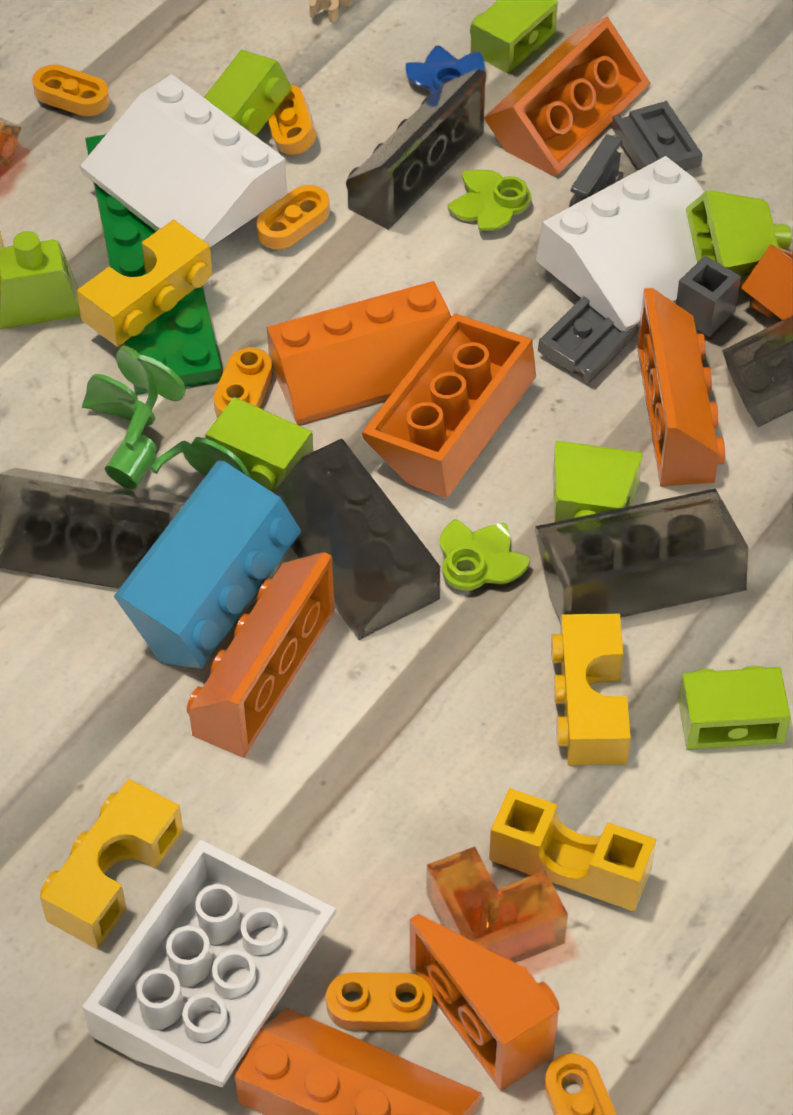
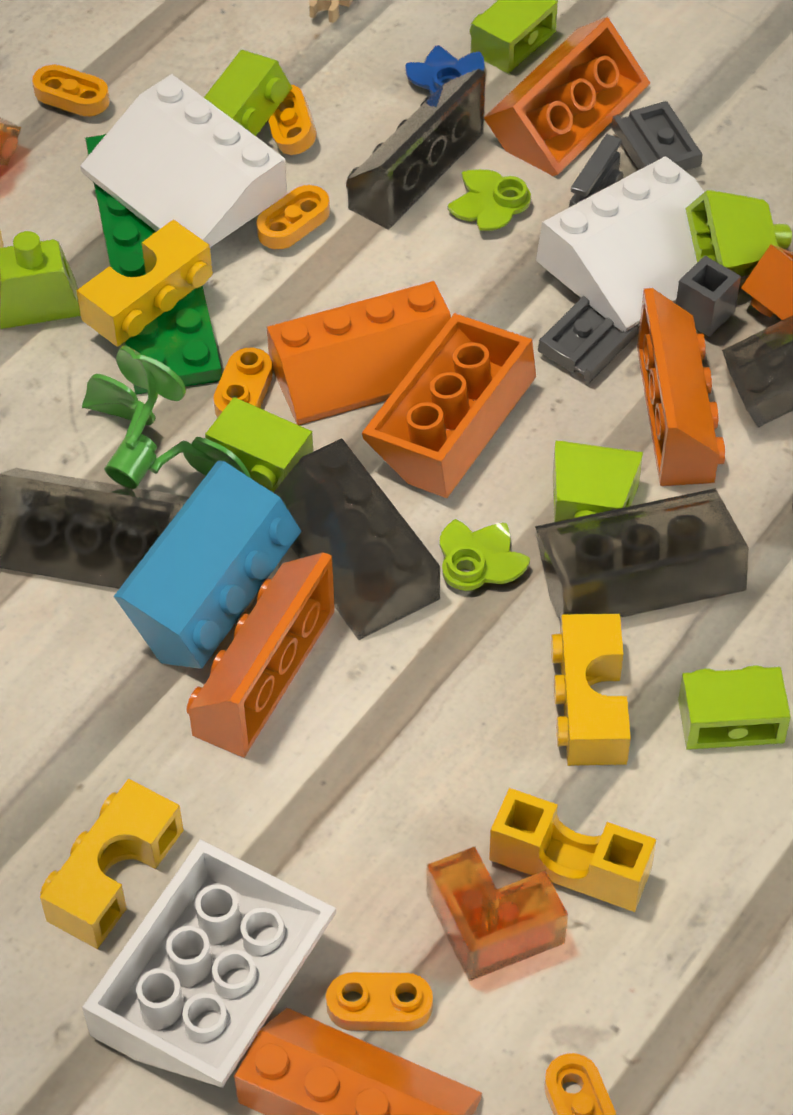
orange slope [410,914,560,1091] -> none

